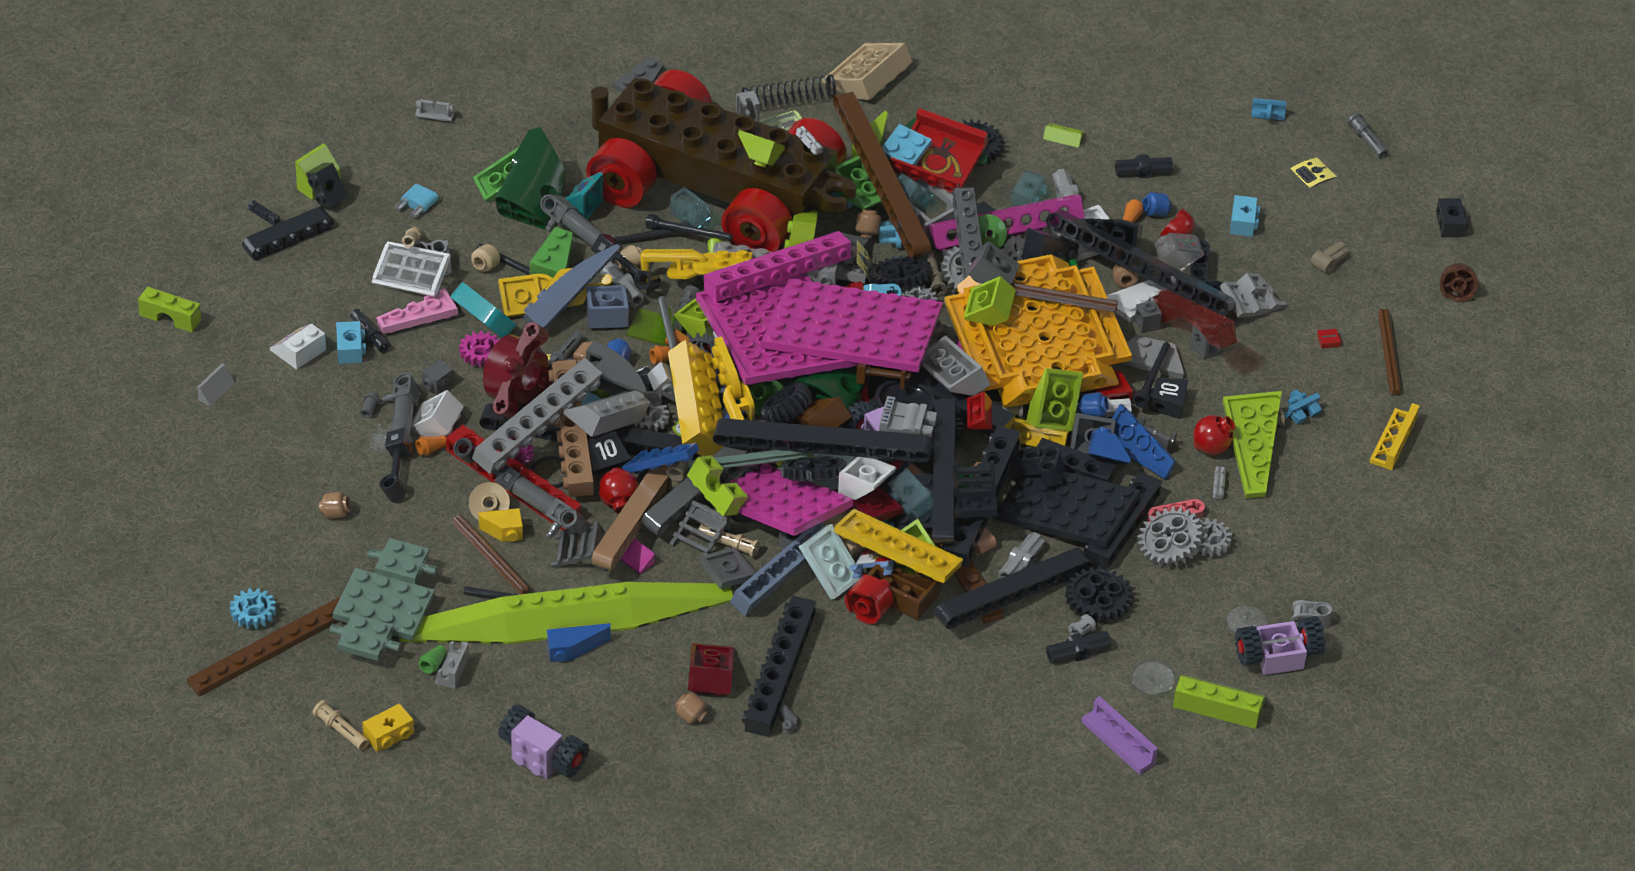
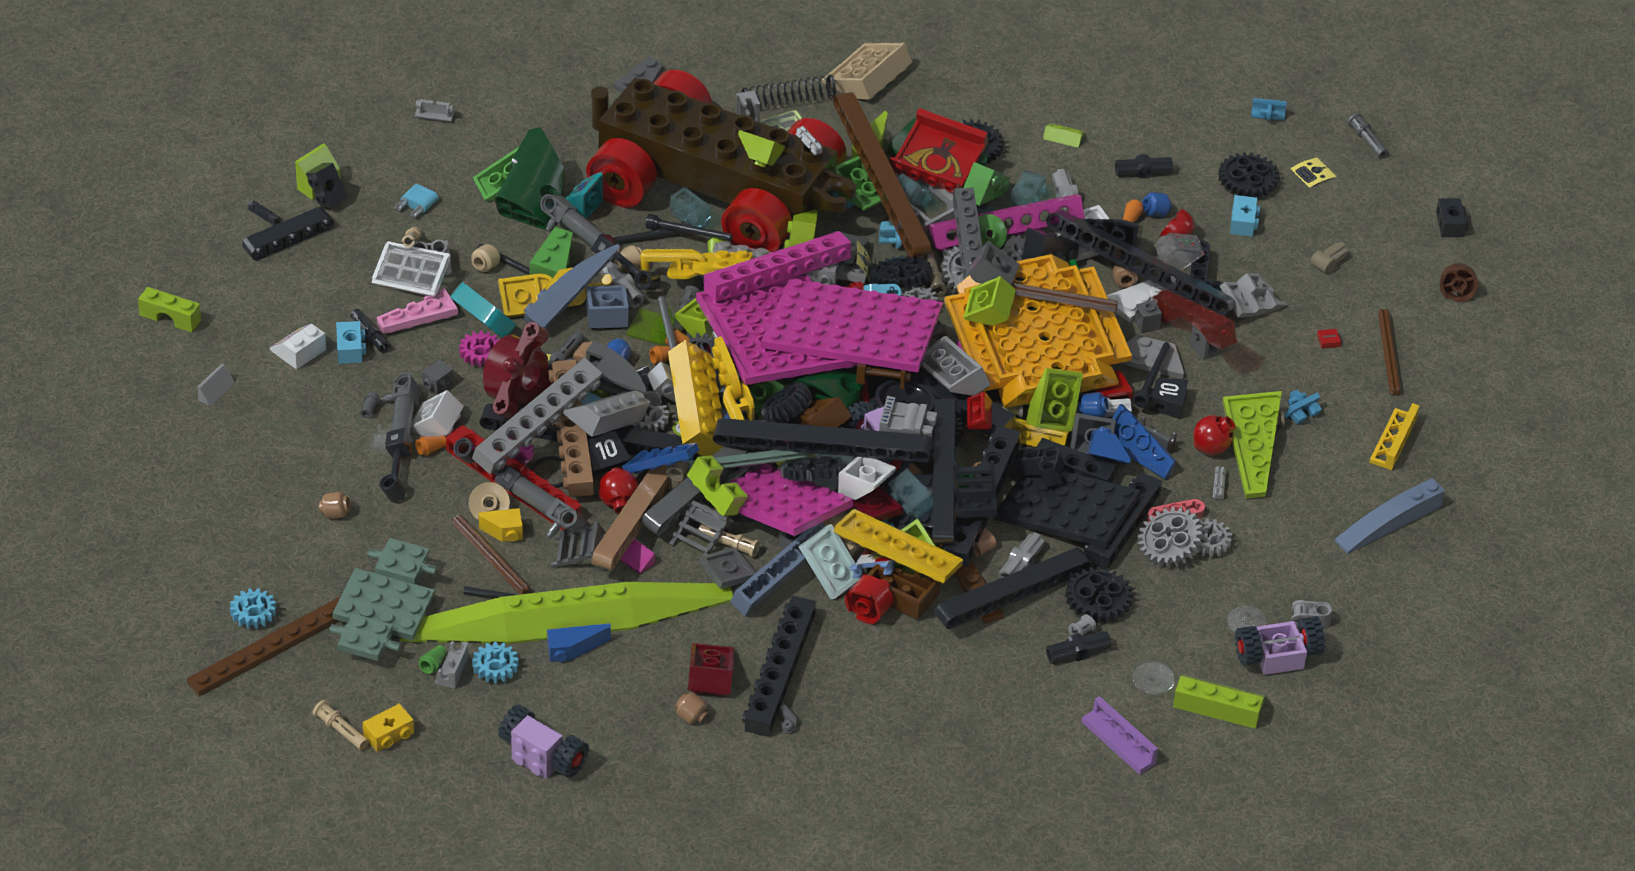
medium nougat head [855,210,882,238] -> none
medium azure plate [882,124,932,166] -> none
none -> medium azure gear [472,642,519,683]
none -> bright green wedge [964,162,1010,206]
none -> black gear [1218,152,1280,198]
none -> sand blue slope [1335,478,1445,554]

